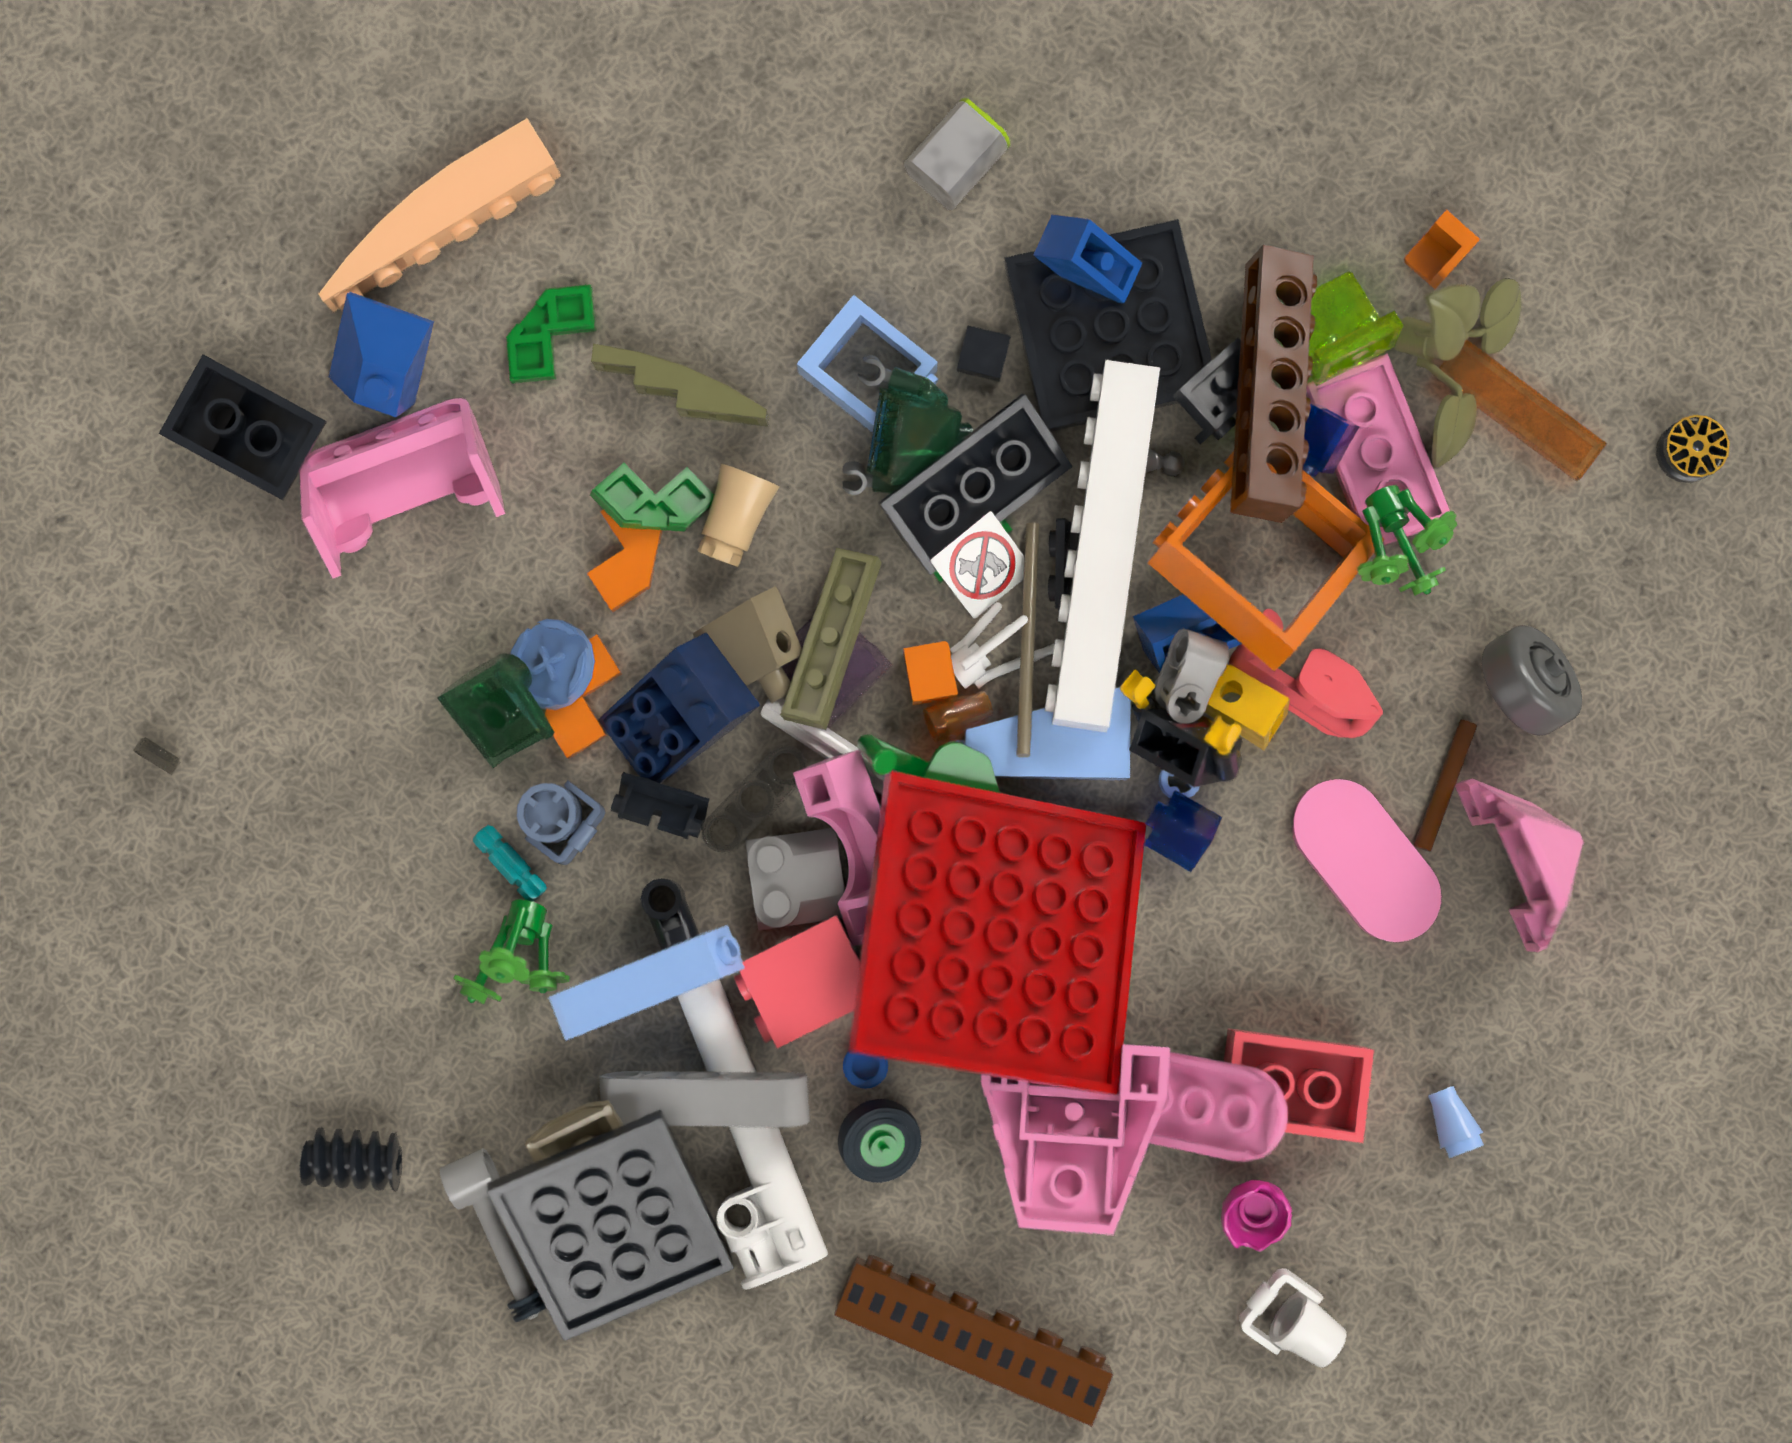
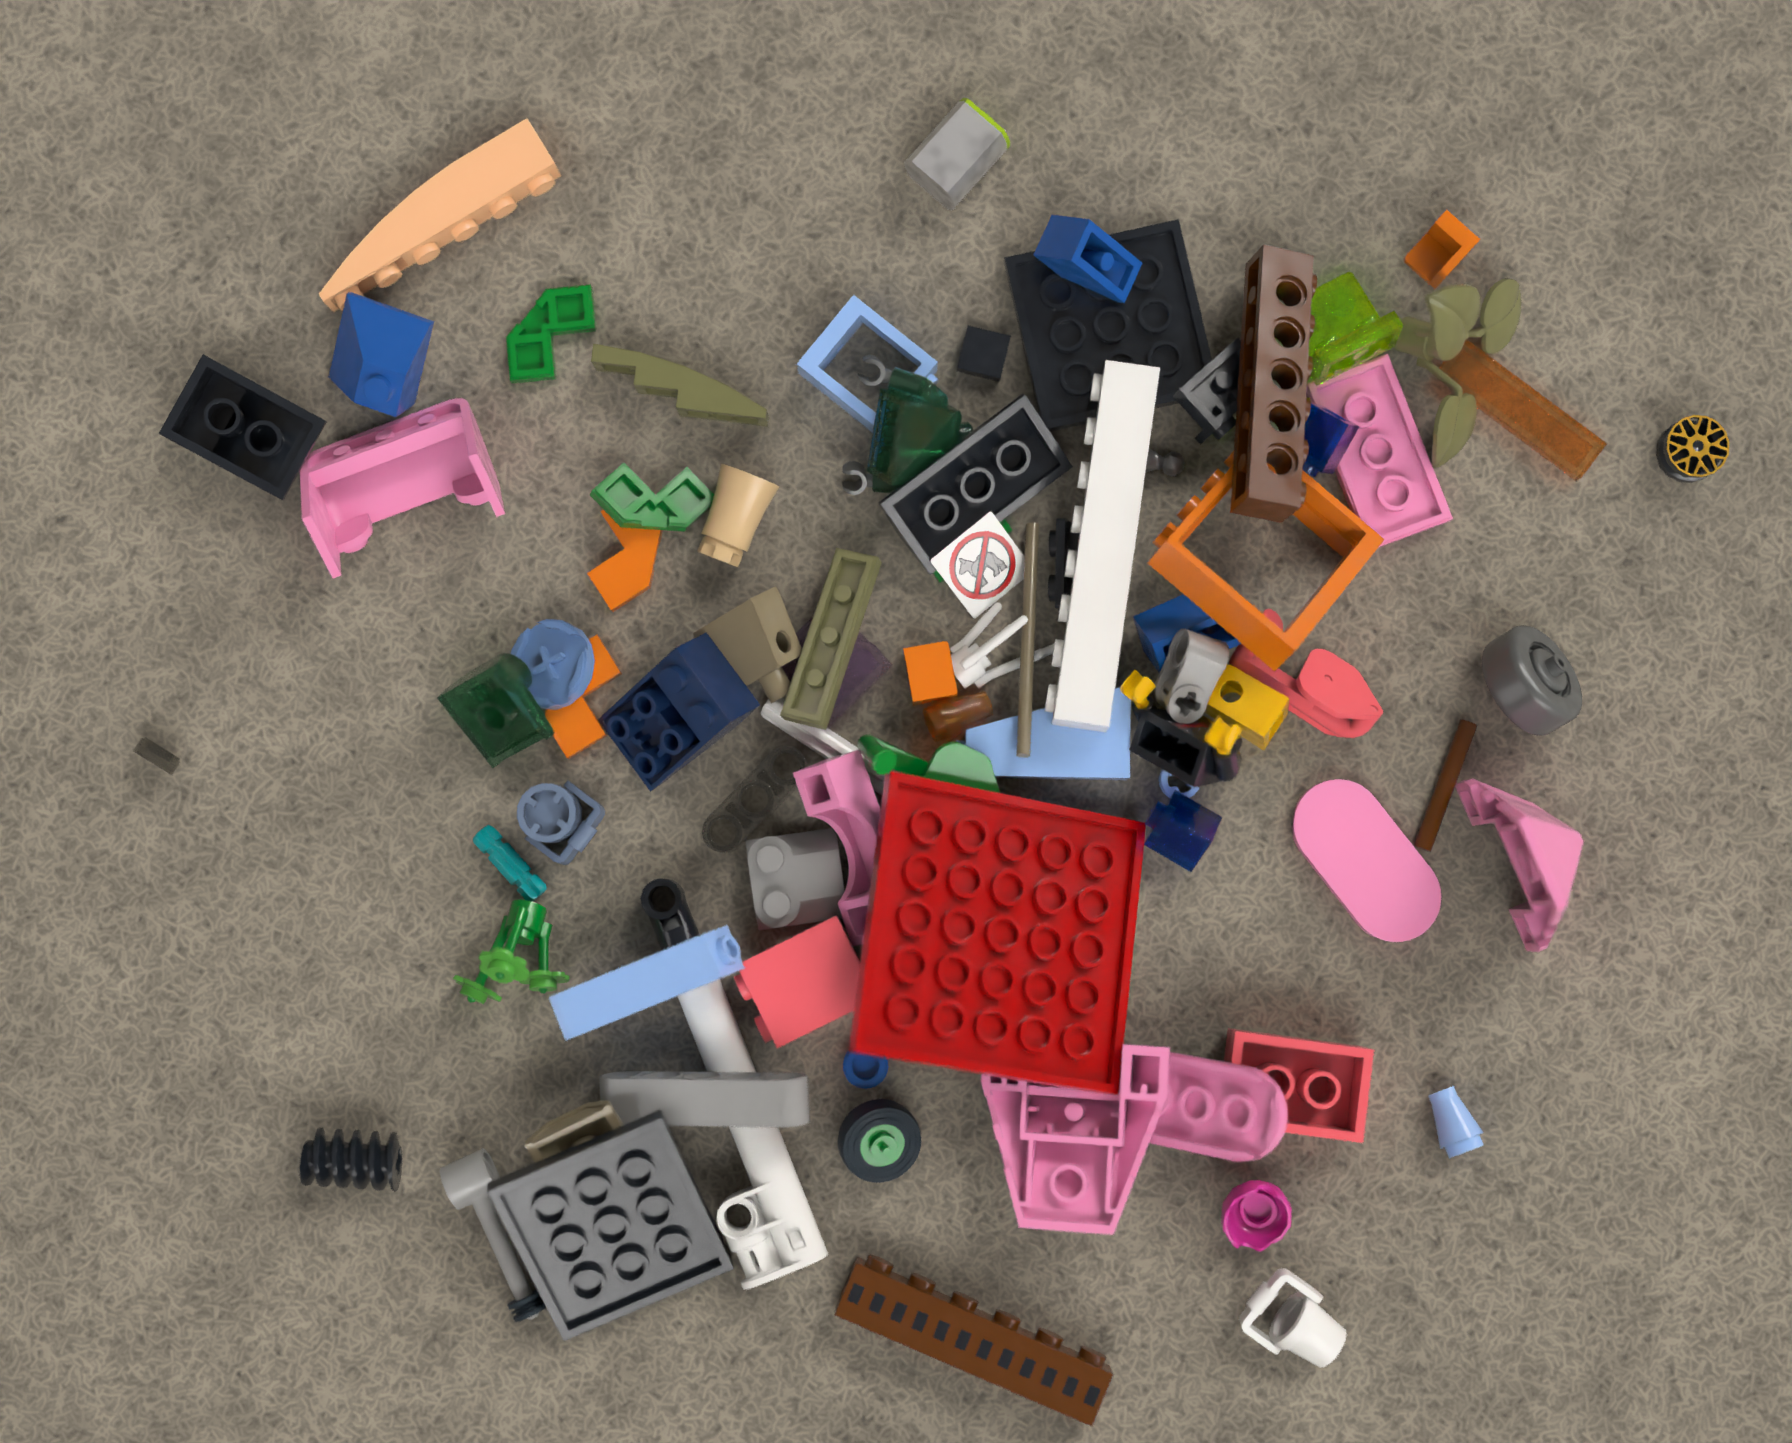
black hinge [611,772,710,840] -> none
plant [1357,485,1457,596] -> none

